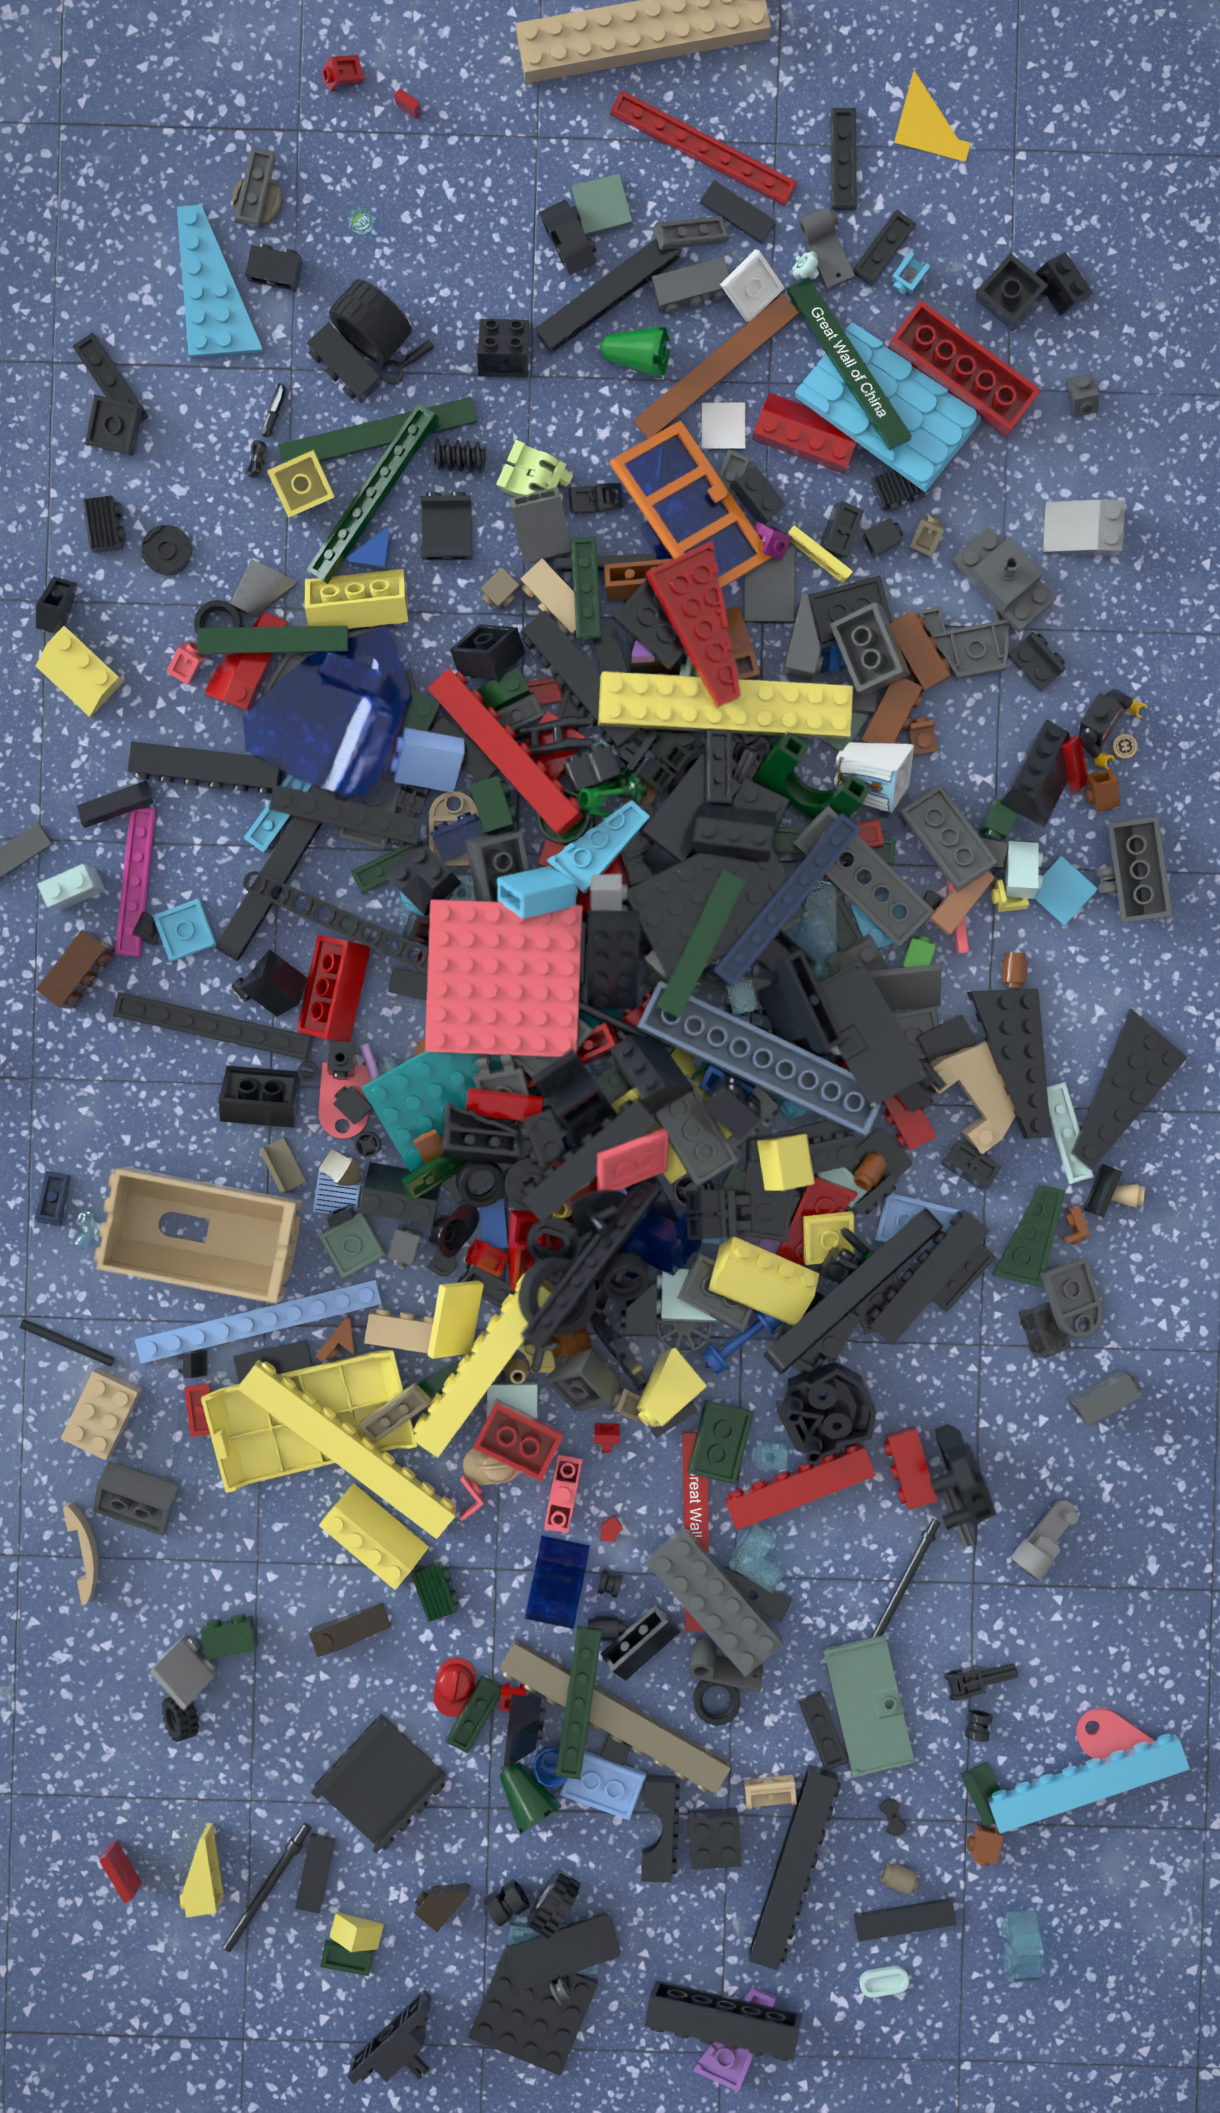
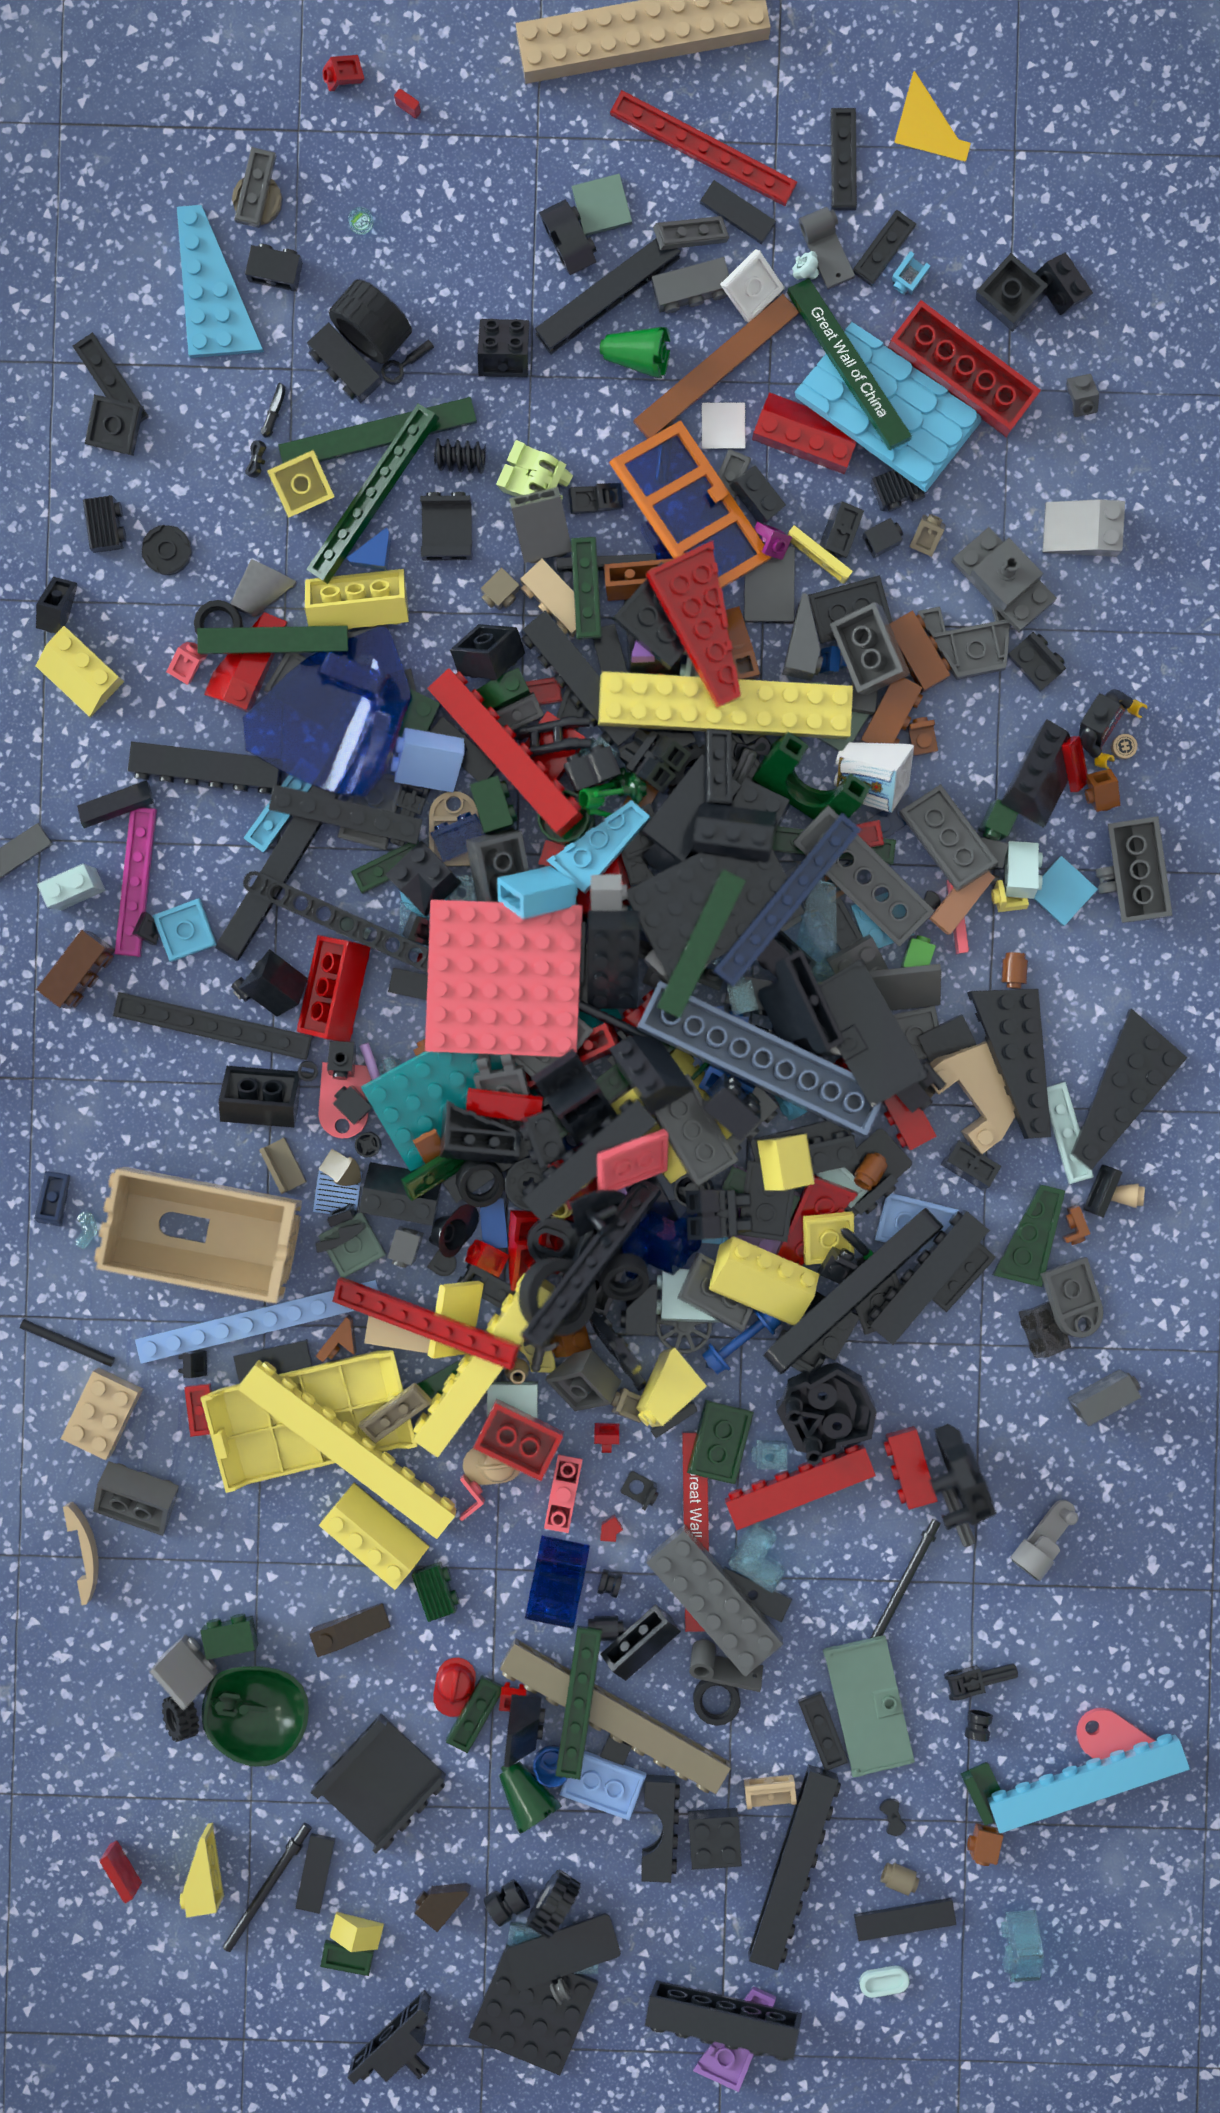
none -> dark green piece [202,1666,309,1767]
none -> black slope [315,1222,366,1253]
none -> red tile [332,1277,520,1370]
none -> black bracket [621,1471,659,1510]

